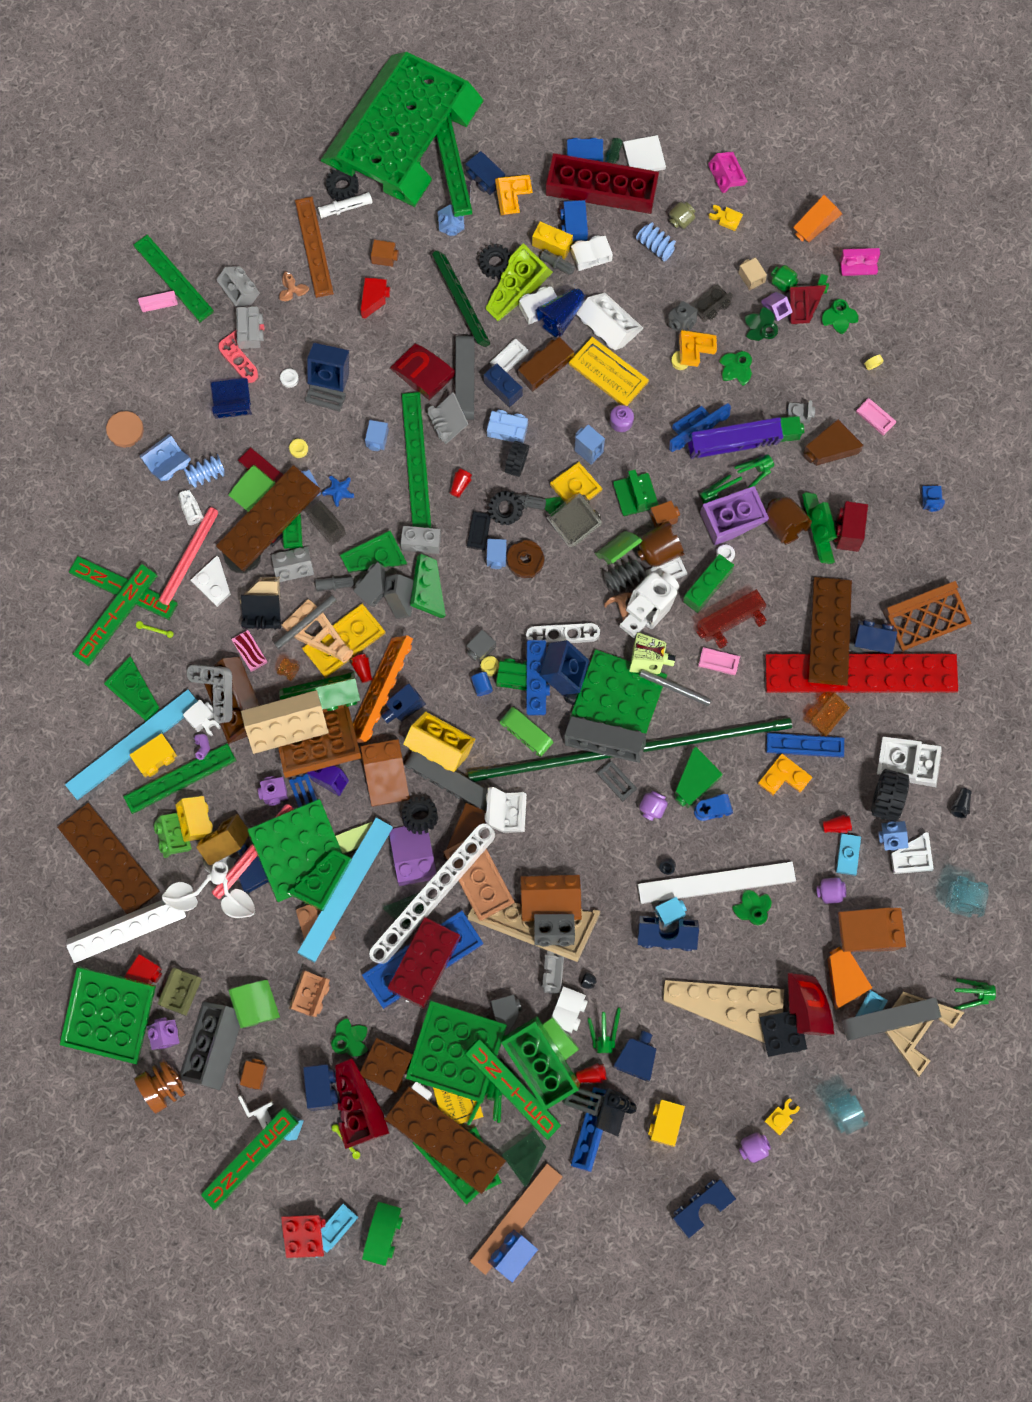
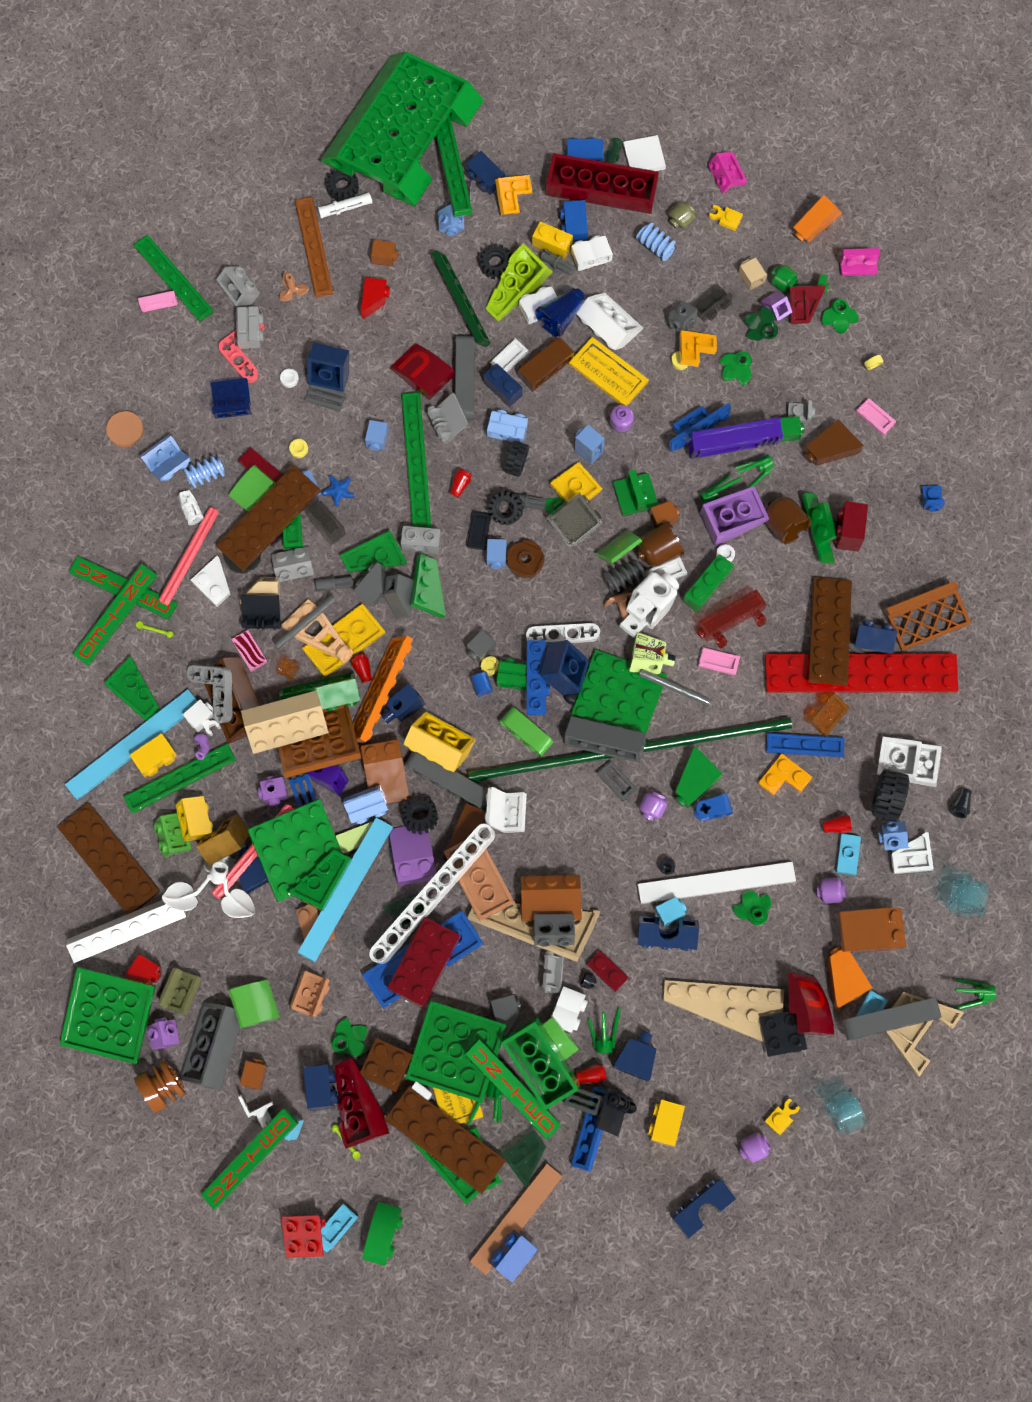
none -> light blue brick [343,785,388,824]
none -> dark red plate [586,951,629,992]

